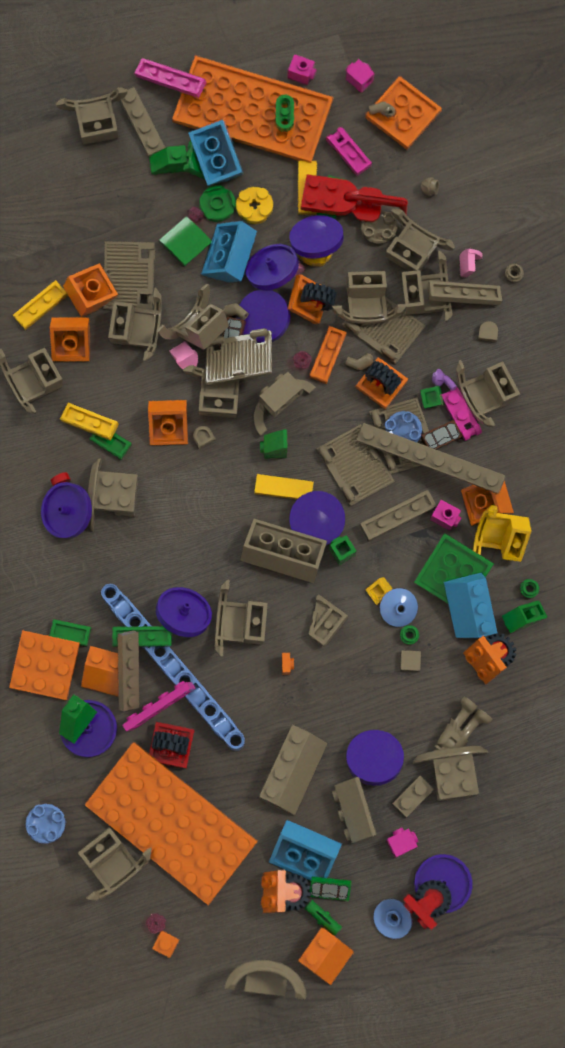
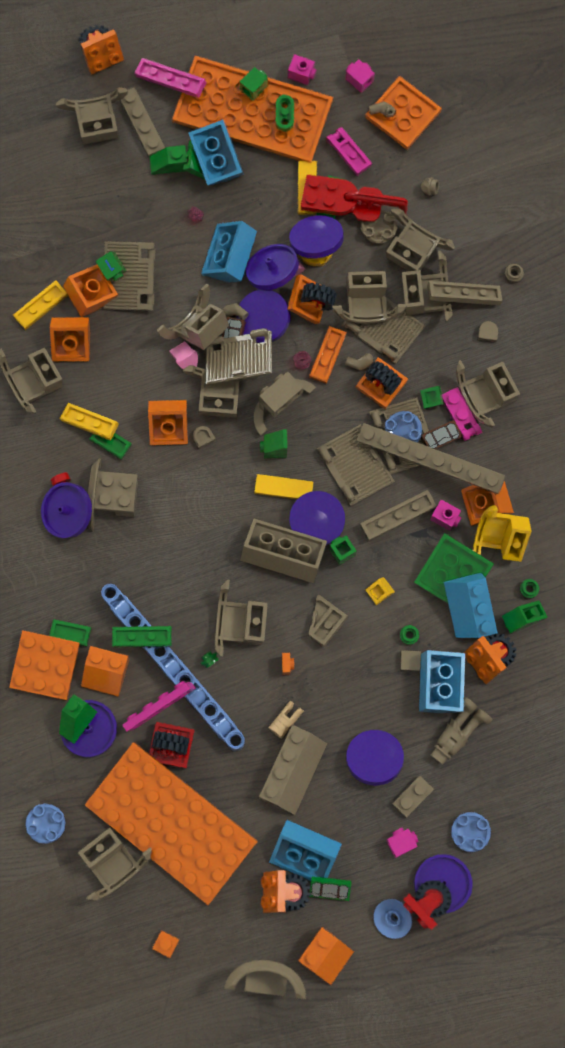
dark tan piece [108,288,162,361] -> none
dark tan plate [118,630,139,712] -> none
clear pink plate [146,913,166,933] -> none
dark purple piece [156,587,212,637] -> none
green slope [159,217,212,267] -> none
green tile [199,186,236,222] -> none
yellow plate [236,187,273,224] -> none
green pin [305,900,342,936] -> none
dark tan slope [332,777,376,845] -> none
medium blue dish [380,588,418,627] -> none
dark tan piece [412,746,489,802] -> none
medium lavender plate [432,369,457,391] -> none
bright pink tile [460,249,482,277] -> none
none -> orange plate [79,25,124,75]
none -> green brick [95,251,126,282]
none -> green plate [200,651,219,668]
none -> green brick [240,67,268,101]
none -> tan hinge [268,701,304,739]
none -> dark azure slope [419,650,465,713]
none -> medium blue dish [452,812,491,852]

